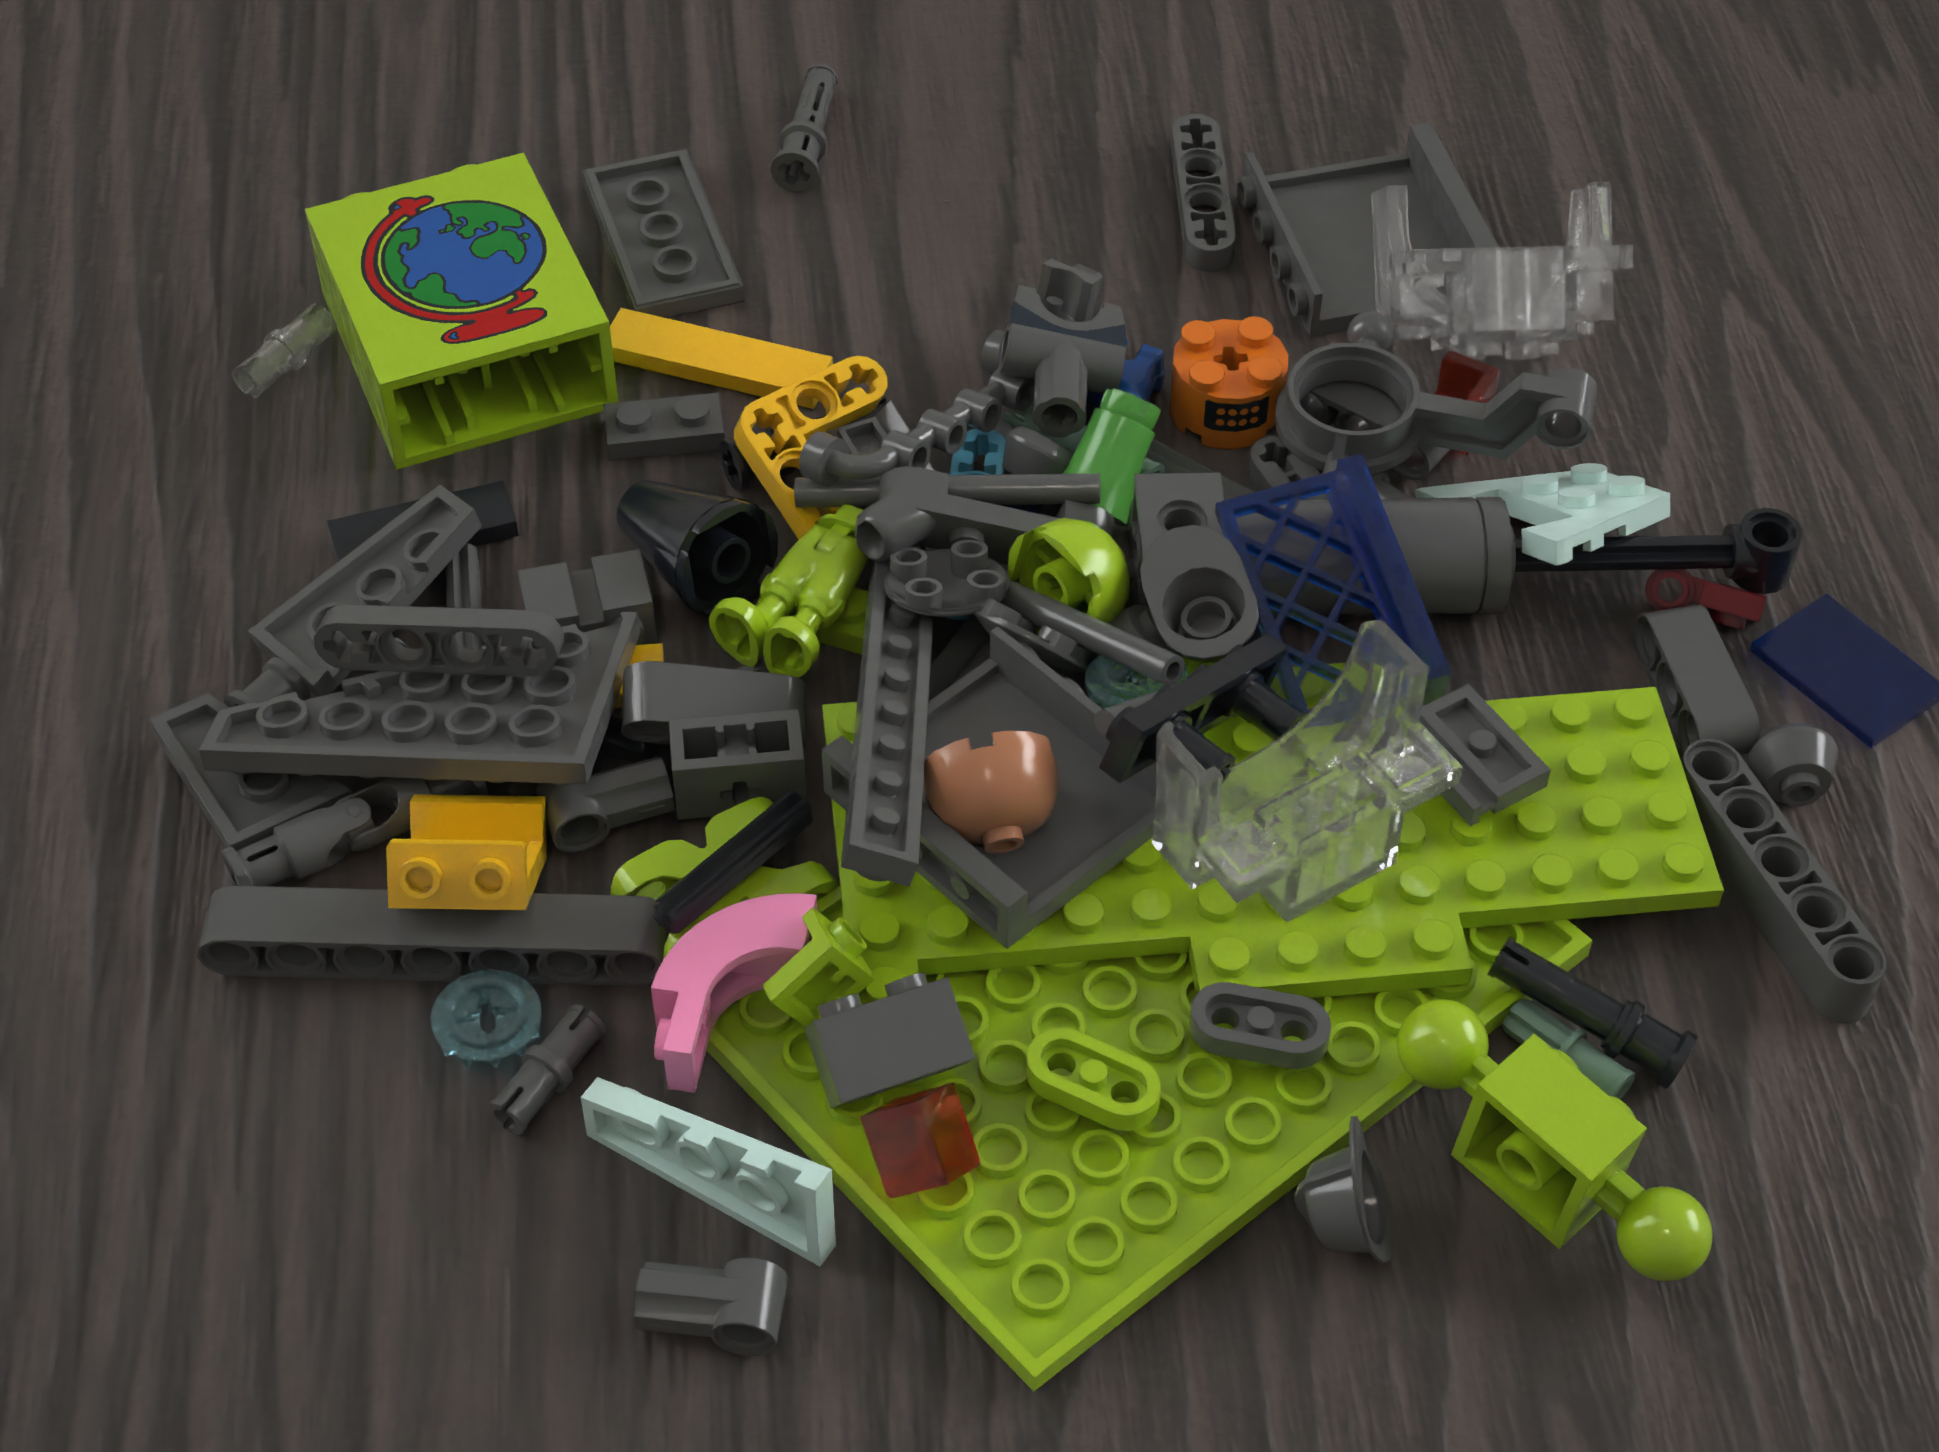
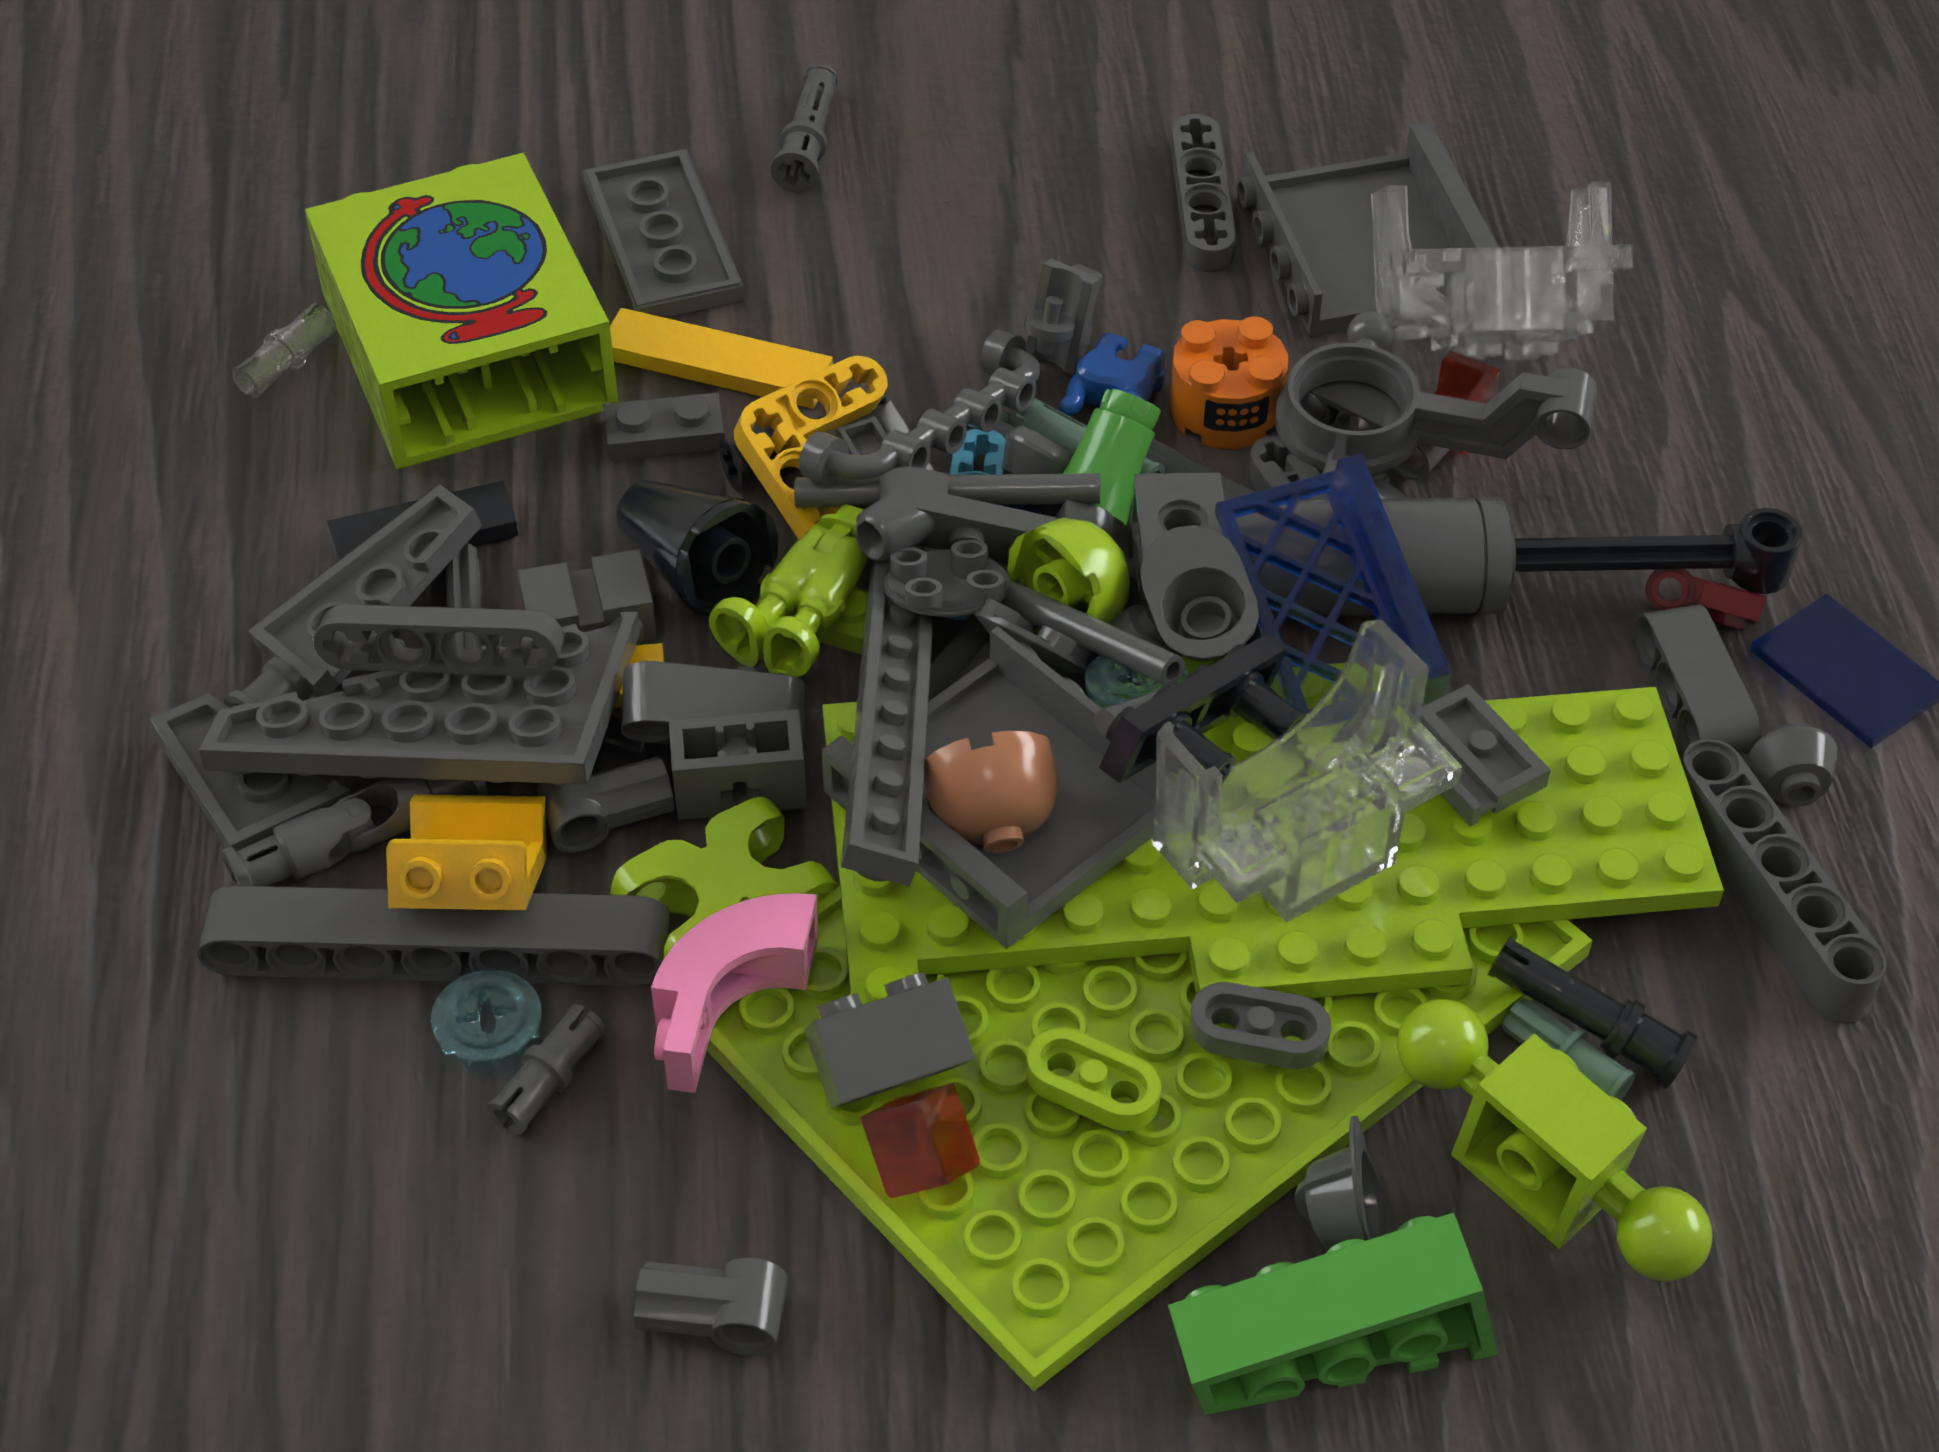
light aqua wing [580,1077,836,1266] -> none
black axle [652,791,813,934] -> none
lime bracket [762,907,875,1028] -> none
dark grey connector [998,284,1126,438] -> none
light aqua wing [1415,463,1670,566] -> none
none -> bright green wedge [1168,1212,1498,1415]

